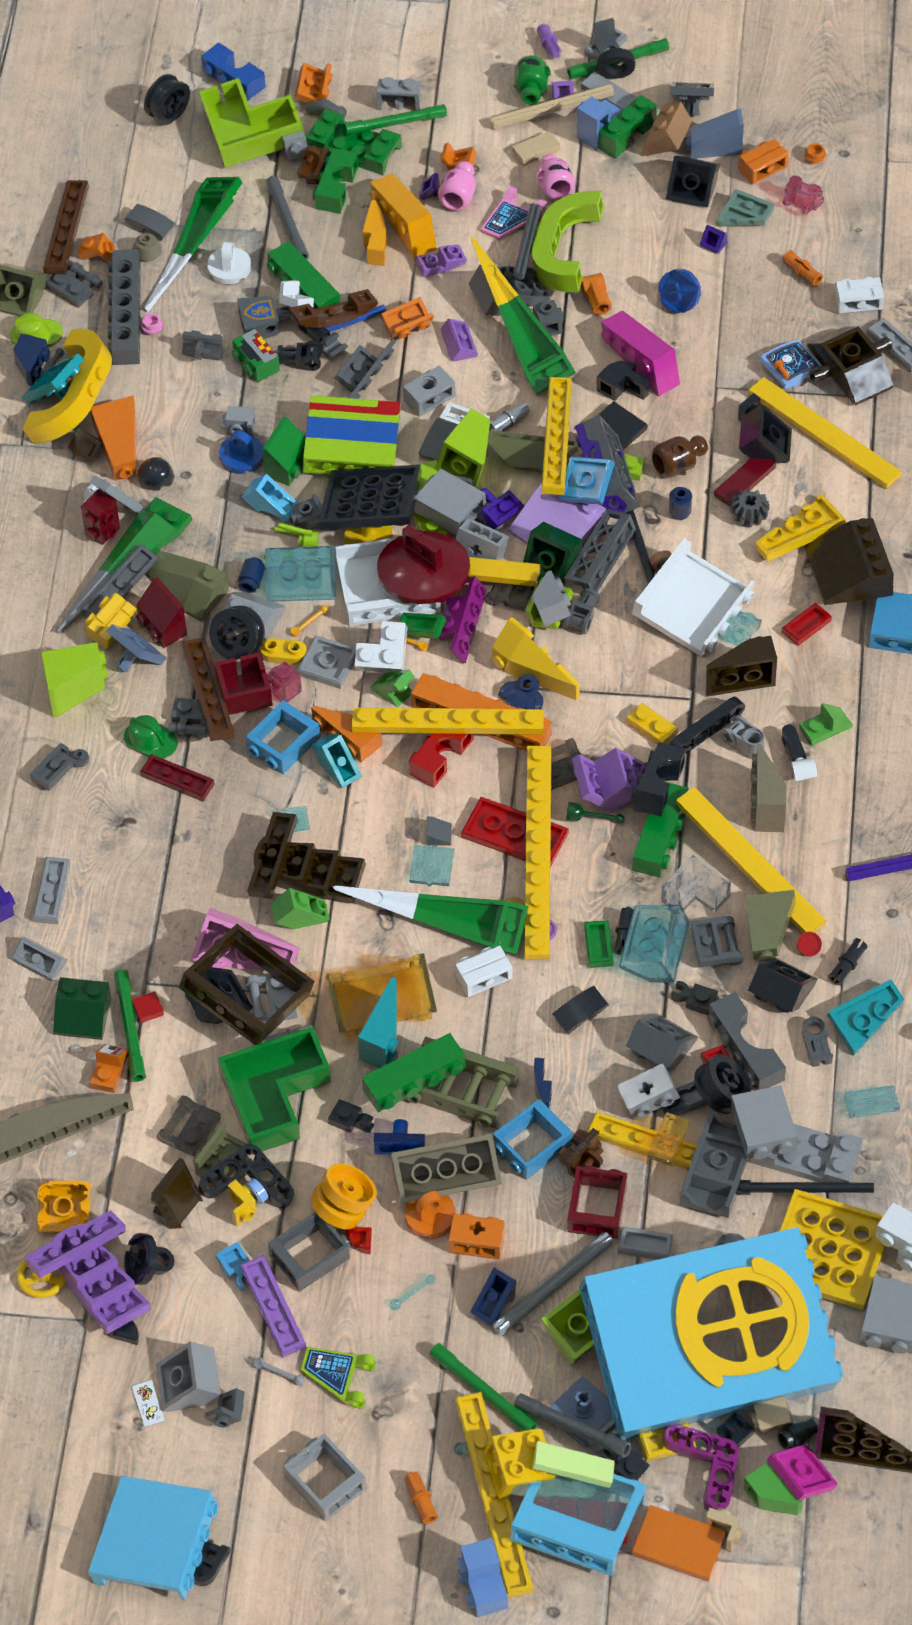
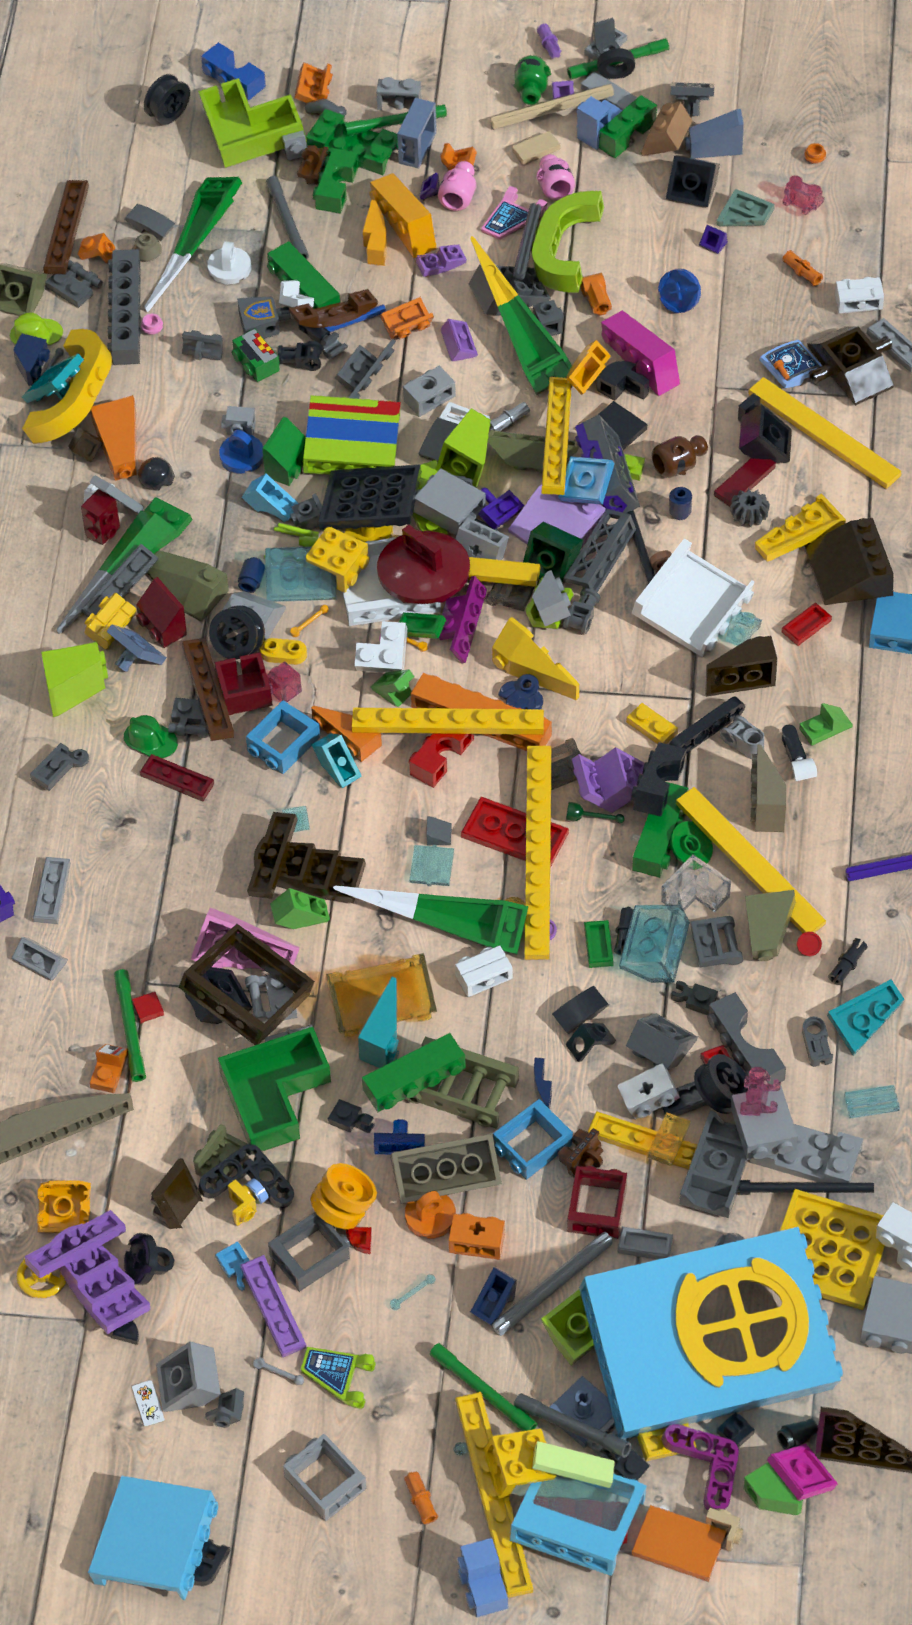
dark green slope [53,977,111,1040] -> none
clear smoke plate [156,1095,221,1156] -> none
light grey tile [297,635,356,689] -> none
orange brick [738,138,789,184] -> none
black slope [748,957,818,1013] -> none
tan brick [751,1396,794,1433] -> none
none -> yellow bracket [306,527,370,593]
none -> sand blue window [397,98,437,169]
none -> light orange slope [566,340,611,395]
none -> black bracket [566,1023,616,1062]
none -> green dish [670,821,713,868]
none -> clear pink piece [740,1067,781,1116]

